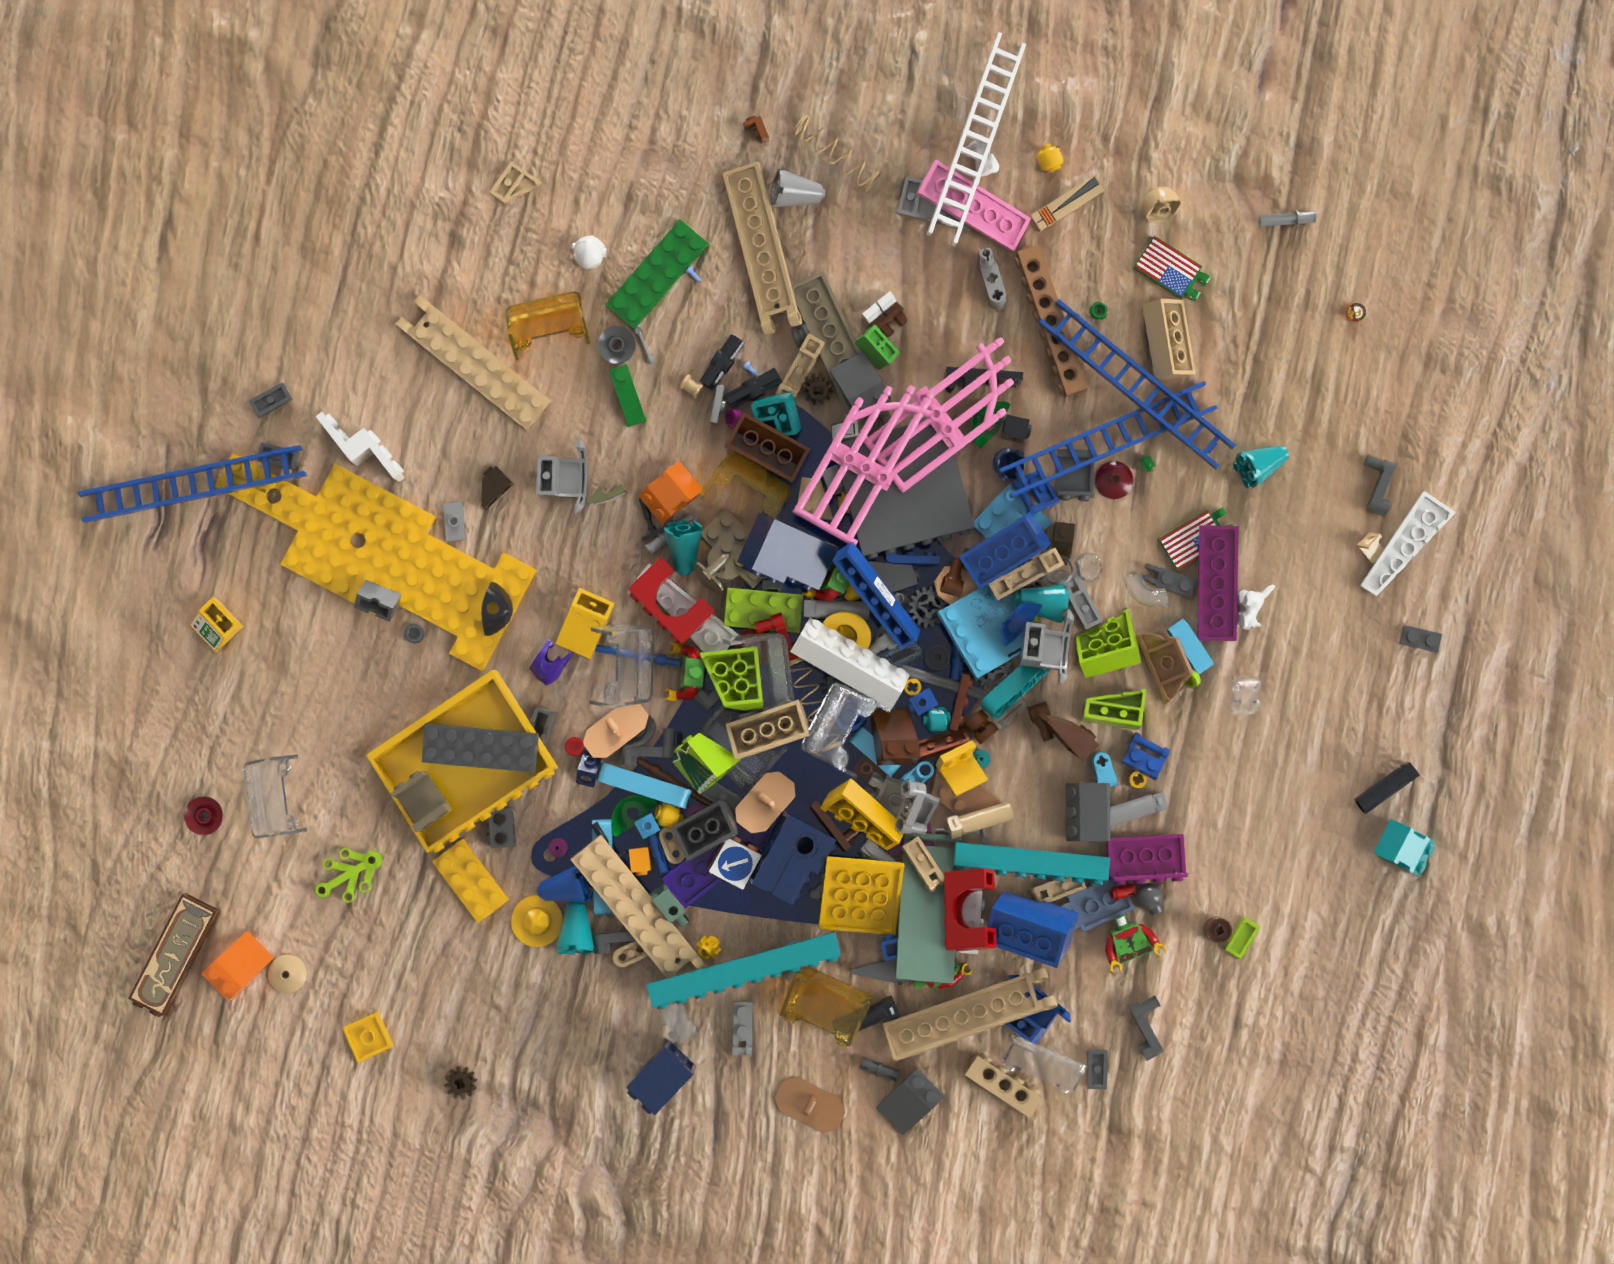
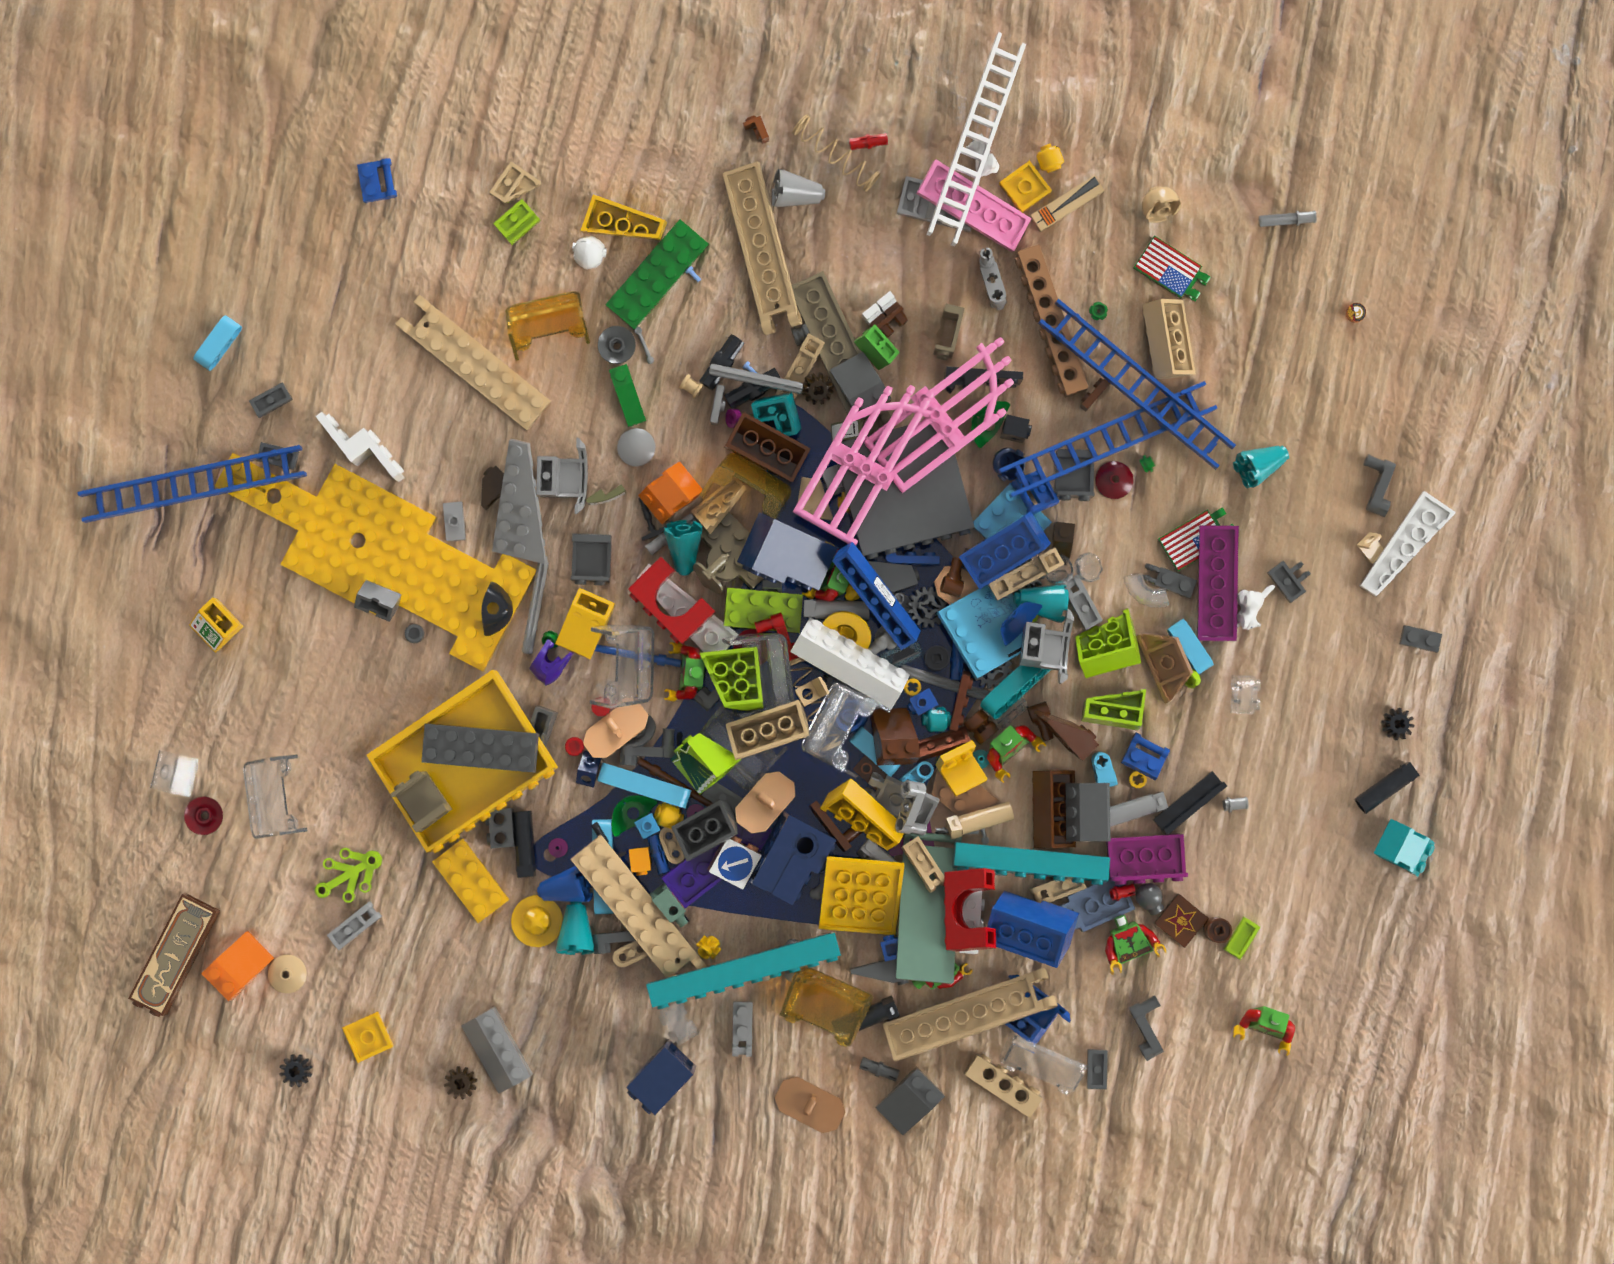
none -> clear slope [150,750,199,797]
none -> medium azure beam [193,315,242,371]
none -> black gear [279,1054,313,1087]
none -> light grey plate [327,901,382,950]
none -> blue plate [357,158,397,203]
none -> light grey slope [461,1007,533,1093]
none -> light grey wing [492,439,548,564]
none -> lime plate [493,199,541,245]
none -> black piece [513,811,536,878]
none -> light grey axle [522,563,549,654]
none -> green plate [542,631,558,649]
none -> dark grey panel [570,534,612,586]
none -> yellow wedge [580,194,667,240]
none -> red tile [591,697,611,717]
none -> light grey dish [617,428,655,466]
none -> tan wing [691,476,747,534]
none -> light grey axle [709,364,803,394]
none -> tan bracket [795,677,829,707]
none -> red pin [849,133,888,150]
none -> dark tan panel [933,304,965,360]
none -> torso [987,725,1046,783]
none -> yellow tile [999,160,1052,213]
none -> reddish brown slope [1032,770,1076,848]
none -> reddish brown plate [1080,377,1111,412]
none -> black fence [1152,771,1227,835]
none -> reddish brown tile [1154,893,1209,948]
none -> light grey pin [1223,797,1249,812]
none -> torso [1233,1006,1295,1056]
none -> dark grey hinge [1267,561,1311,603]
none -> black gear [1381,708,1415,740]

